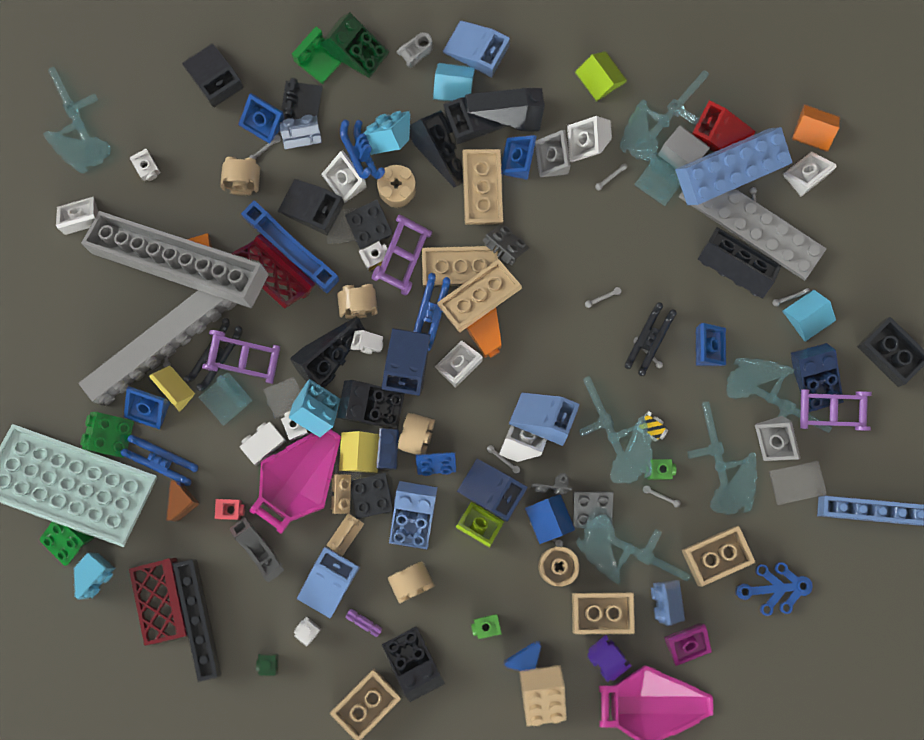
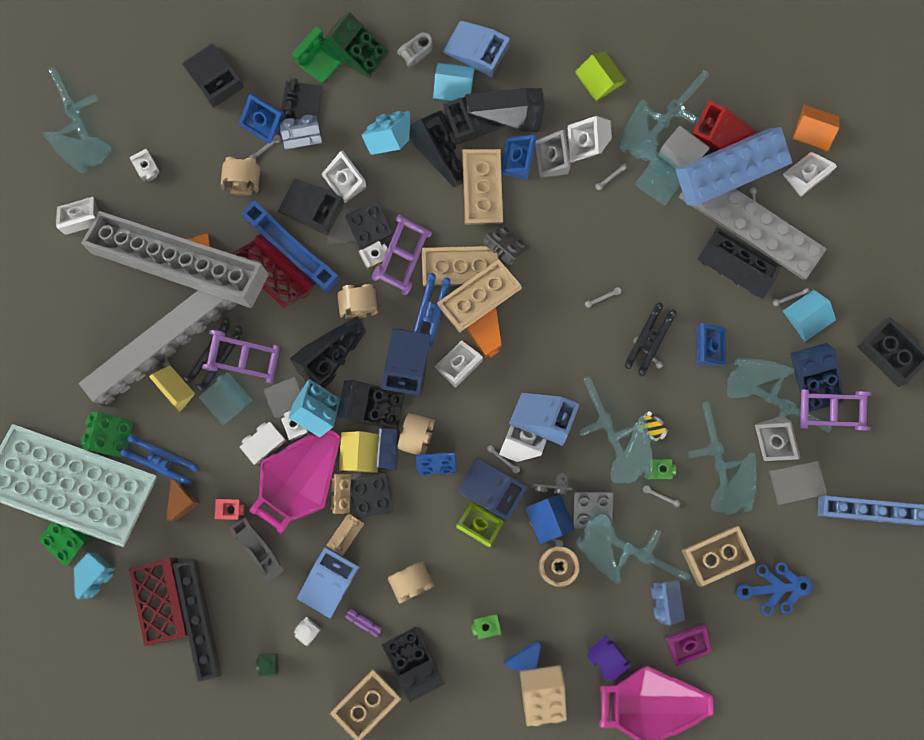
blue slope [124,386,170,430] -> none
blue piece [340,119,385,179] -> none
white brick [351,330,383,354] -> none
tan brick [377,165,416,208] -> none
medium blue slope [389,481,437,549] -> none
tan brick [572,593,635,634] -> none

